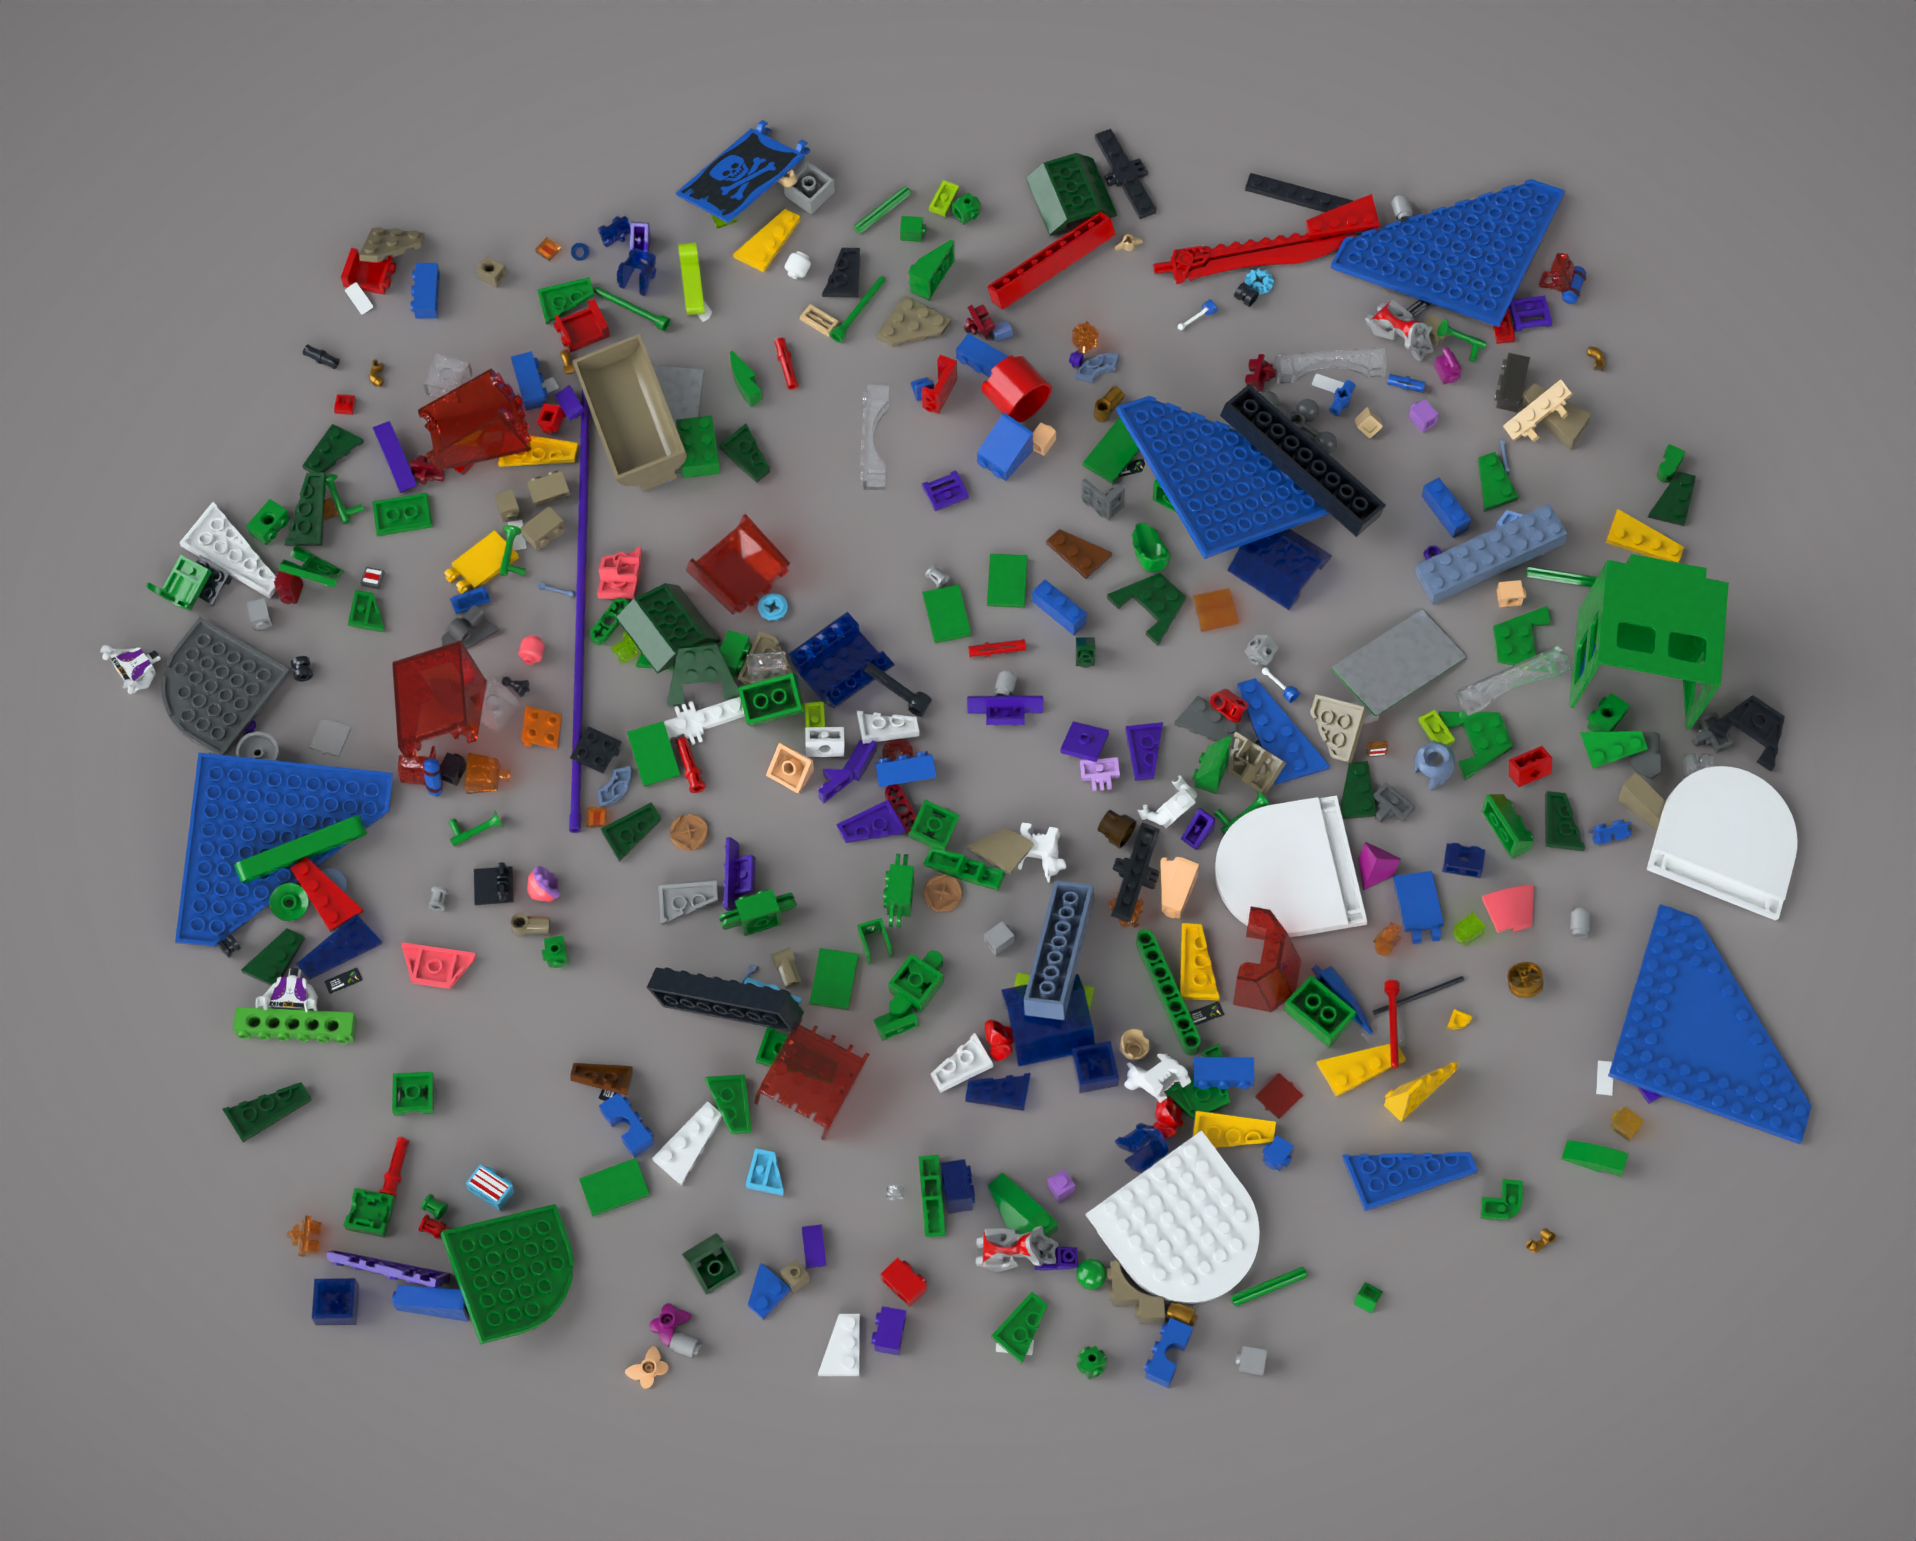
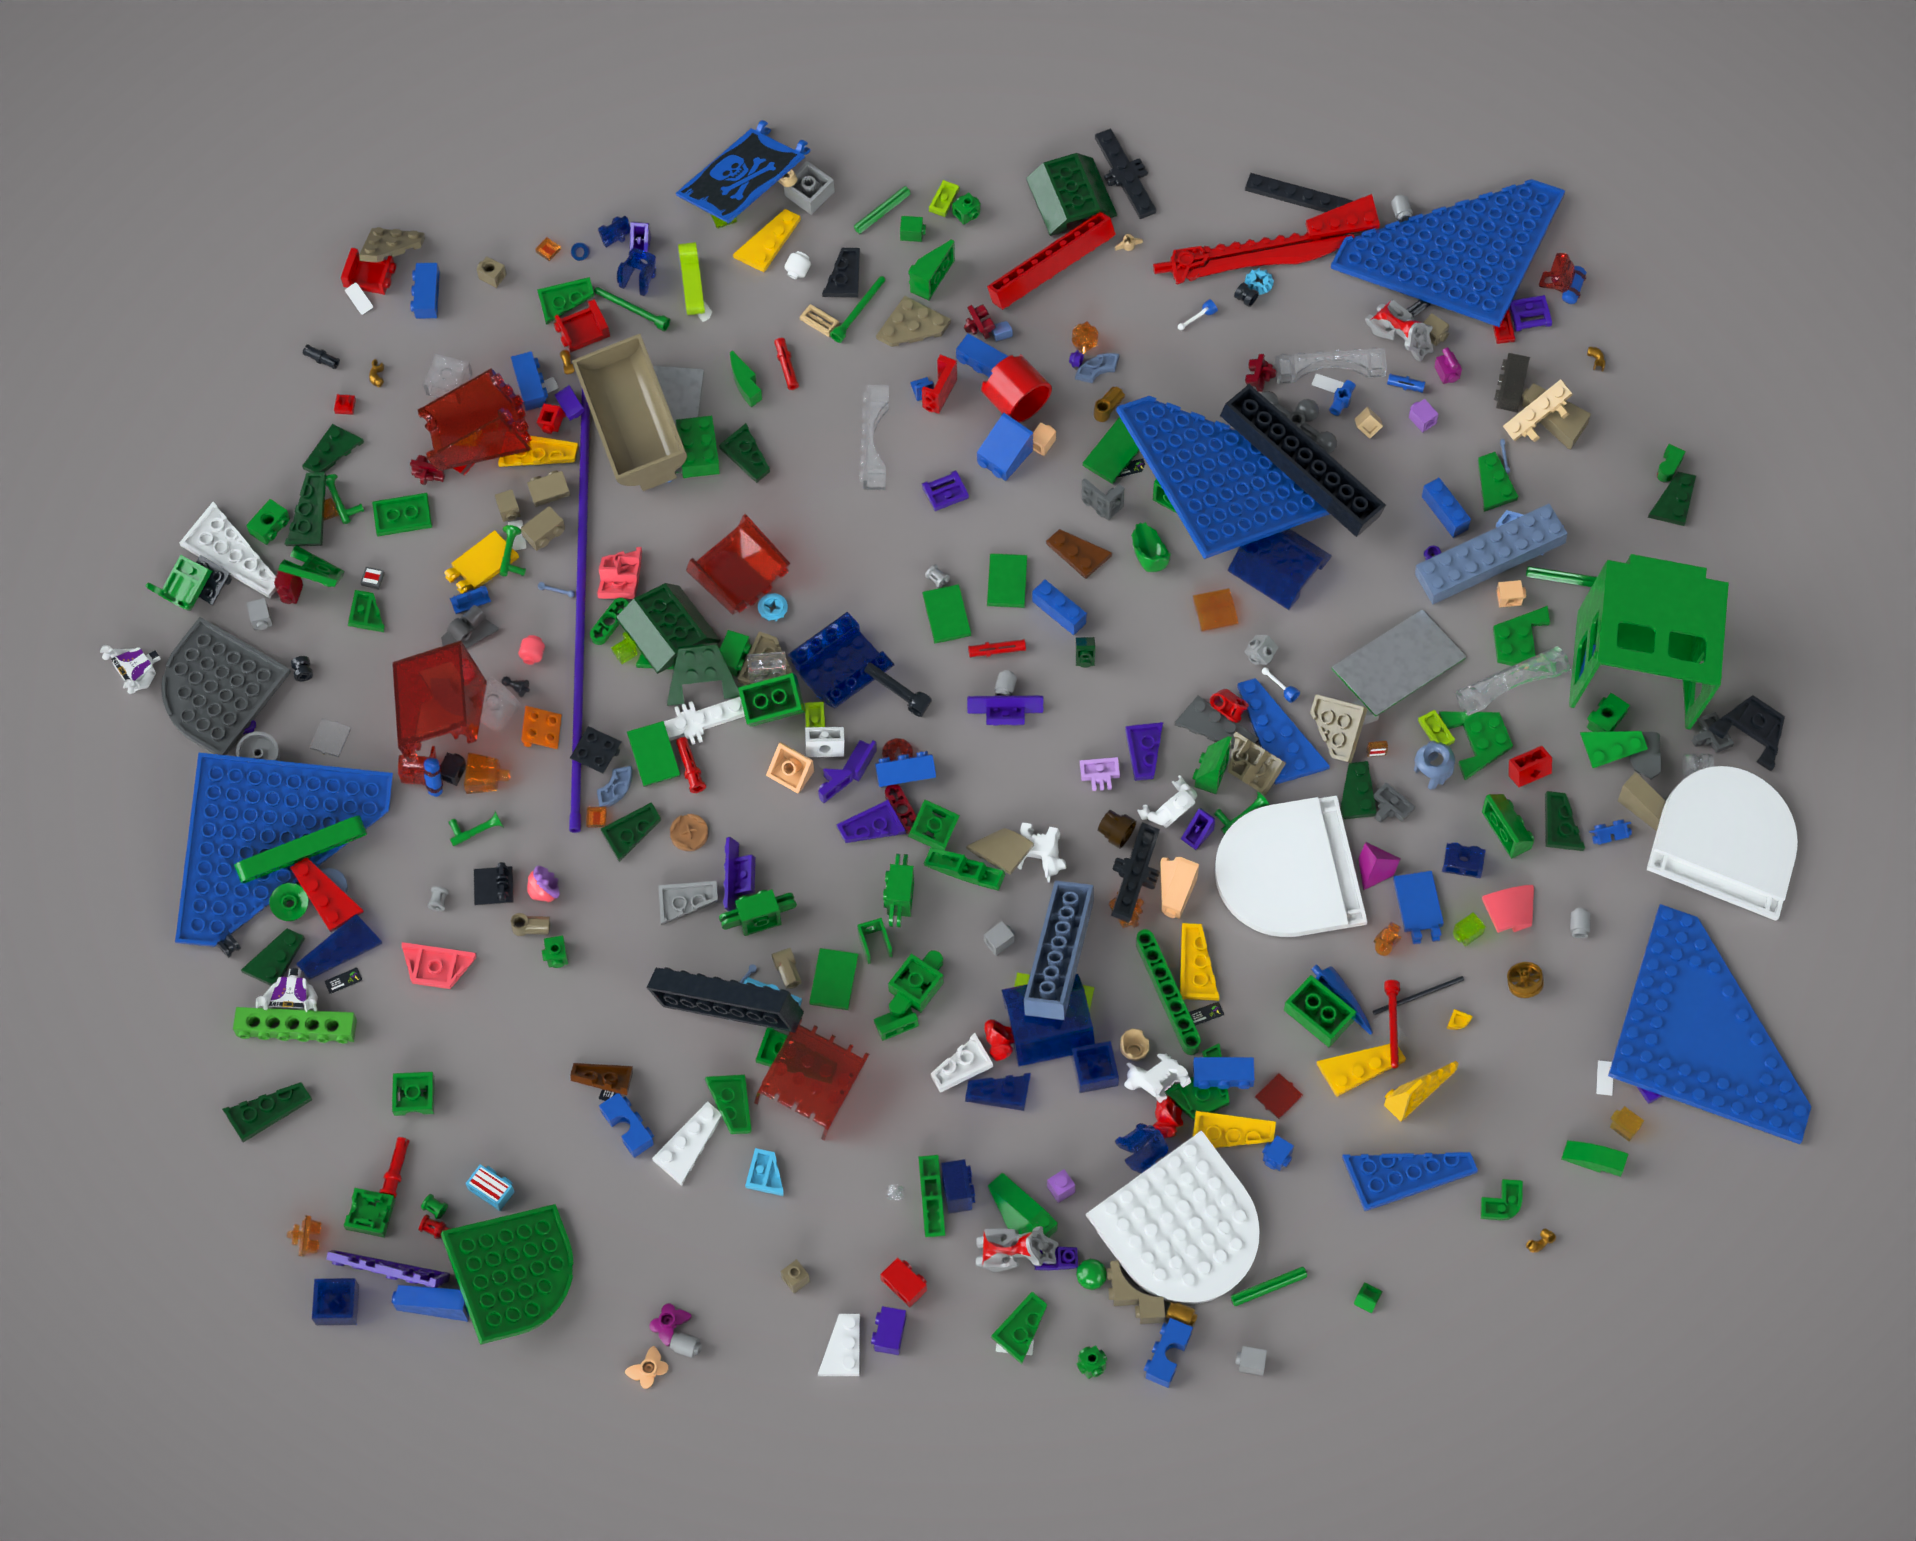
dark purple slope [372,421,417,493] -> none
green tile [579,1158,650,1217] -> none
dark green slope [682,1233,741,1295] -> none
blue wing [748,1263,791,1320] -> none
dark purple slope [802,1224,827,1269] -> none
white wing [857,711,919,744] -> none
medium nougat tile [923,874,962,913] -> none
dark purple plate [1060,721,1109,762] -> none
dark green wing [1107,573,1186,646] -> none
clear red windscreen [1233,906,1301,1012] -> none
green piece [1437,319,1486,362] -> none
yellow wing [1606,509,1684,563] -> none

